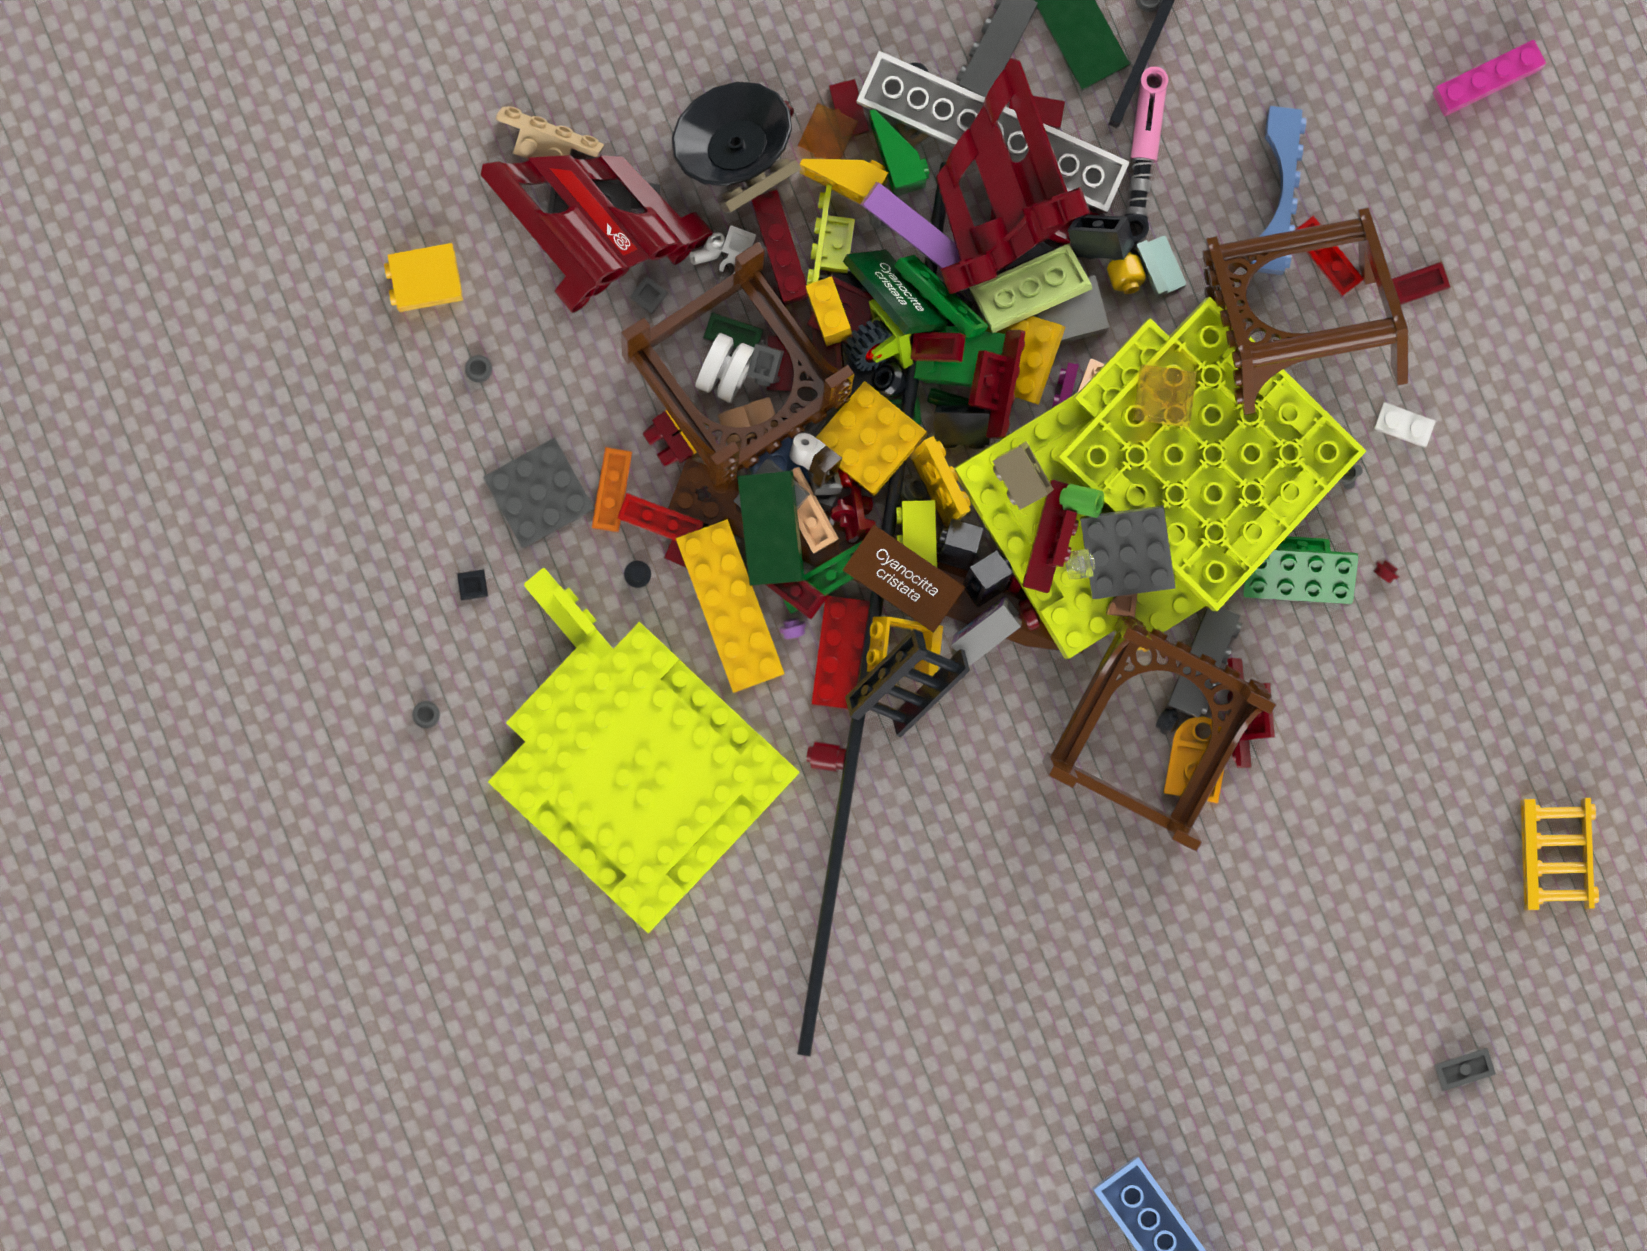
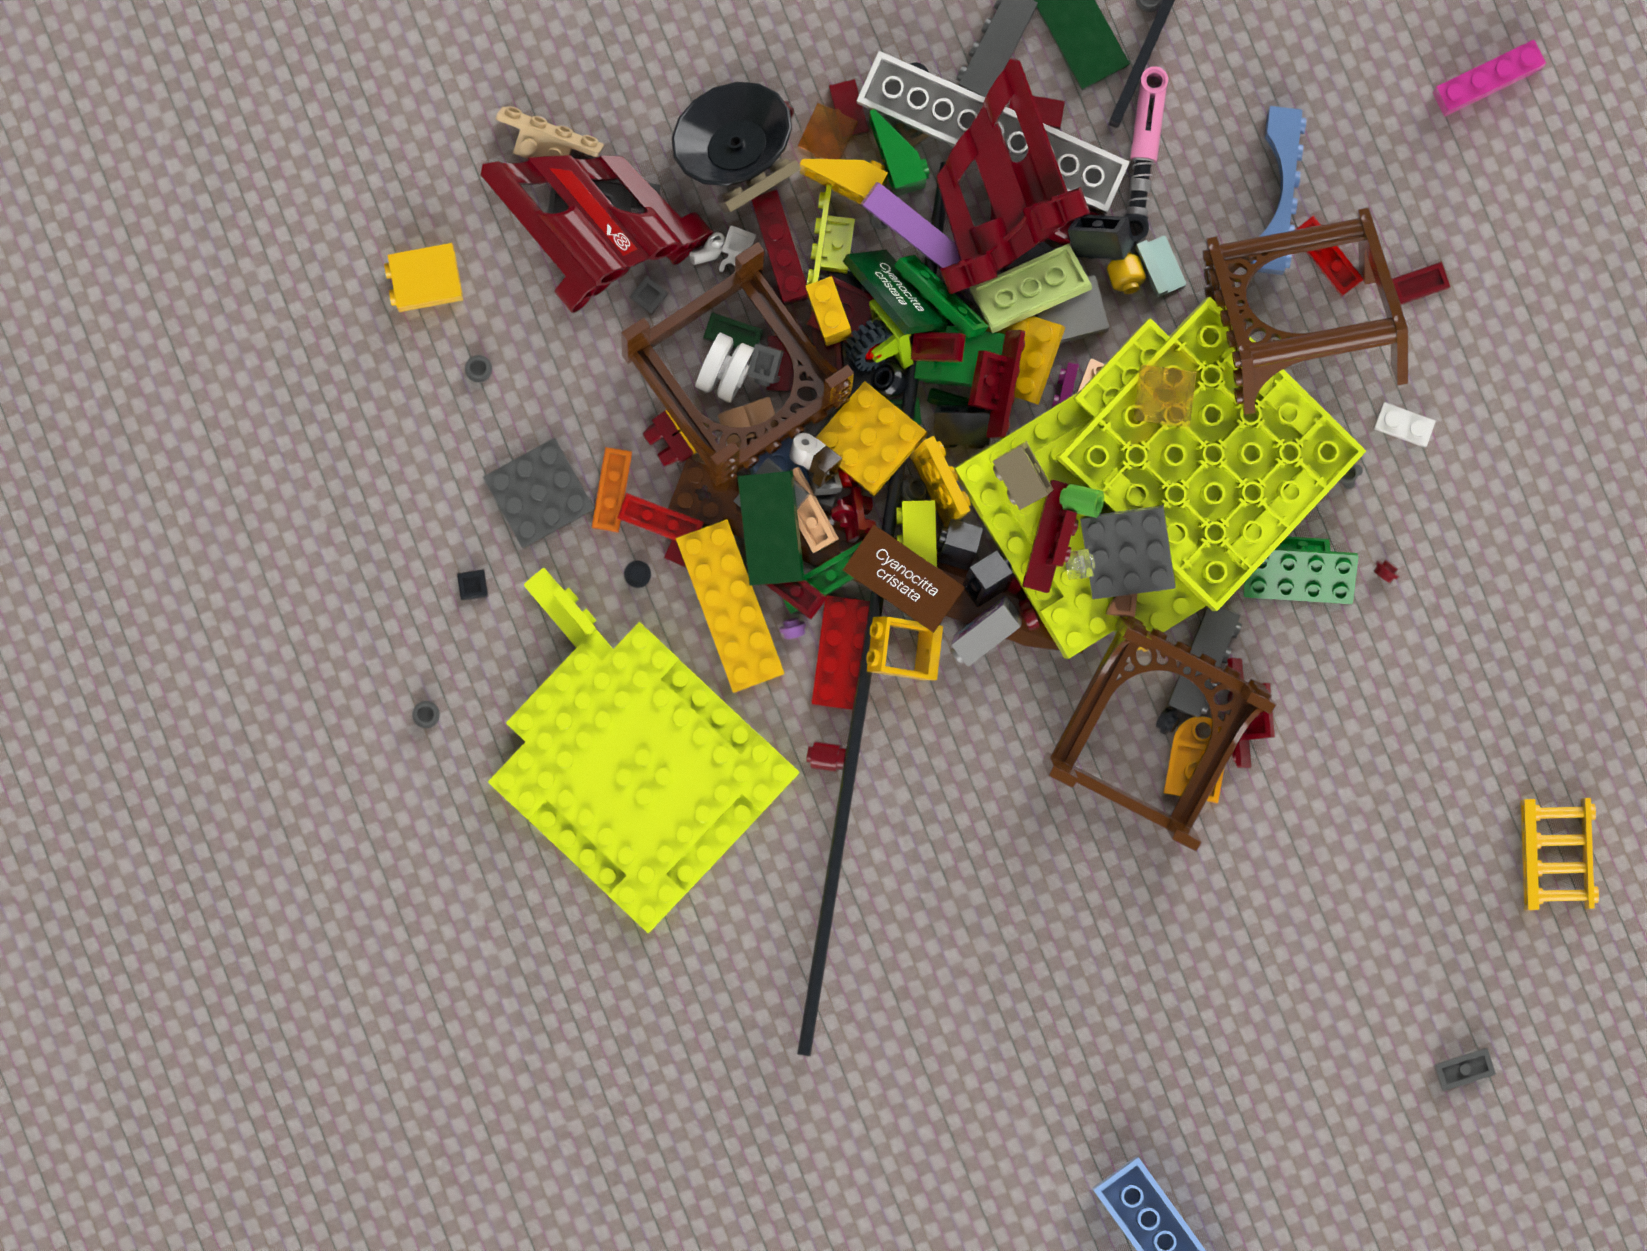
black fence [845,629,970,738] -> none

